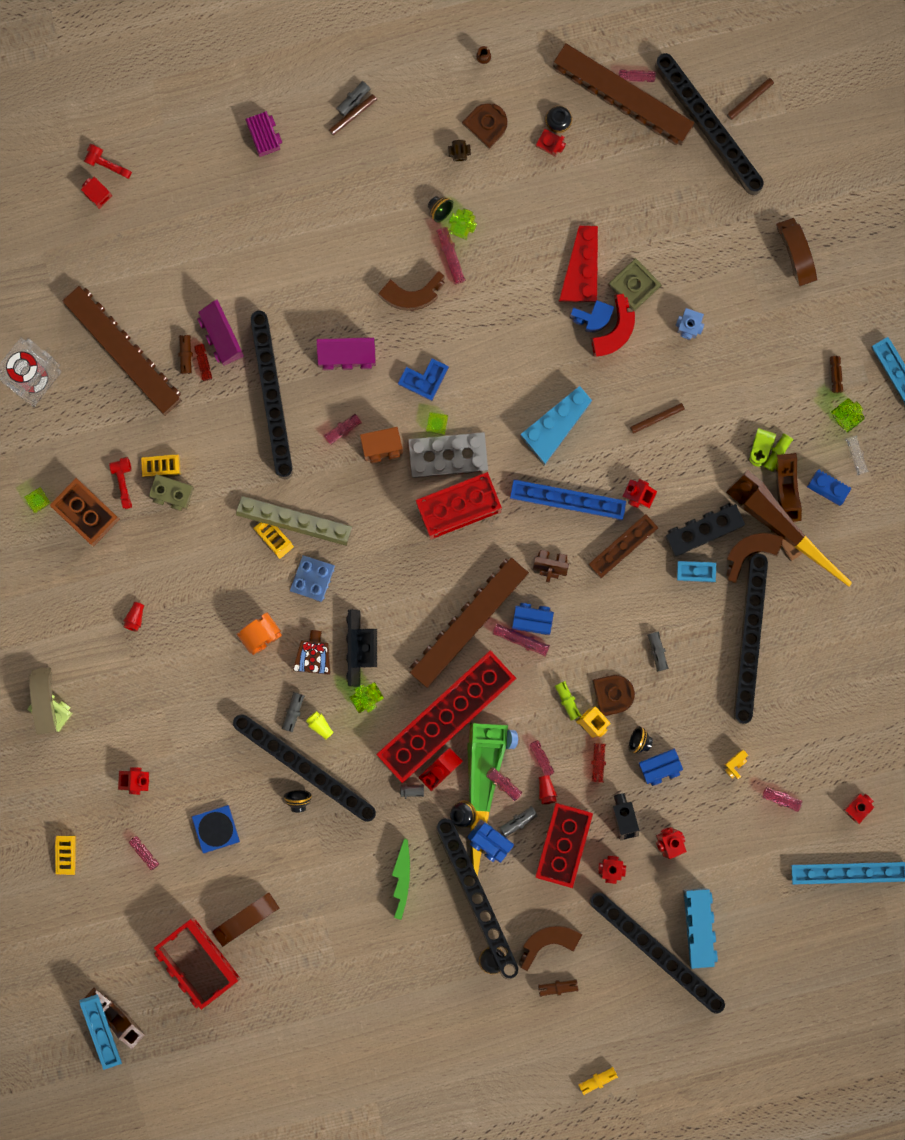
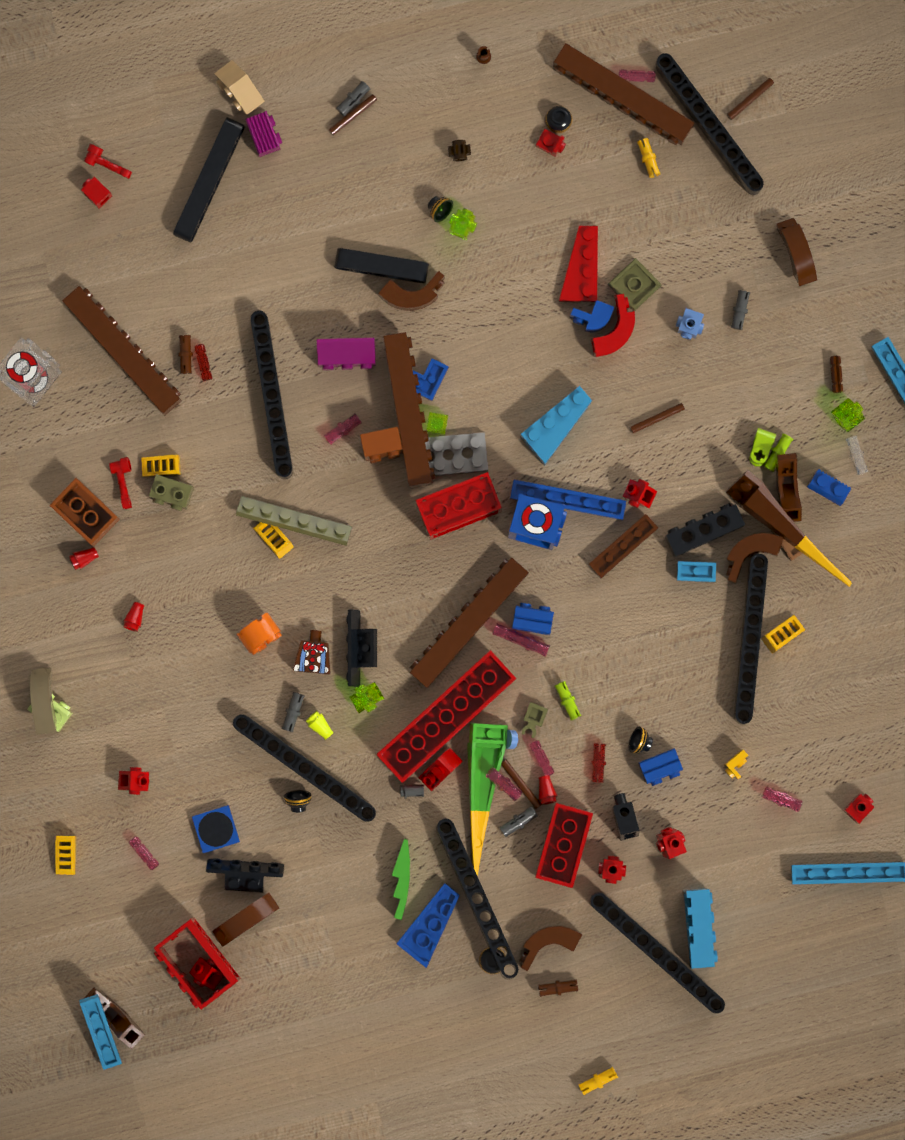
clear neon green plate [24,487,51,514] -> none
magenta slope [197,299,244,366] -> none
medium blue hinge [290,555,335,602] -> none
clear pink pin [436,227,466,285] -> none
black piece [450,800,477,828] -> none
reddish brown tile [462,104,508,149] -> none
blue brick [467,819,514,863] -> none
reddish brown hips [533,550,569,583] -> none
yellow brick [576,706,611,738] -> none
reddish brown tile [592,675,635,716] -> none
dark grey pin [647,632,669,672] -> none
none -> red cone [69,547,99,570]
none -> black beam [173,117,245,243]
none -> red brick [189,957,224,990]
none -> black bracket [206,858,284,893]
none -> tan brick [214,60,265,115]
none -> black beam [334,248,429,283]
none -> reddish brown brick [383,332,435,488]
none -> blue wing [396,883,460,968]
none -> reddish brown bar [501,759,542,809]
none -> blue hose [508,494,567,550]
none -> olive plate [522,702,548,738]
none -> yellow pin [637,138,661,178]
none -> dark grey pin [731,290,750,330]
none -> yellow slope [761,615,805,654]

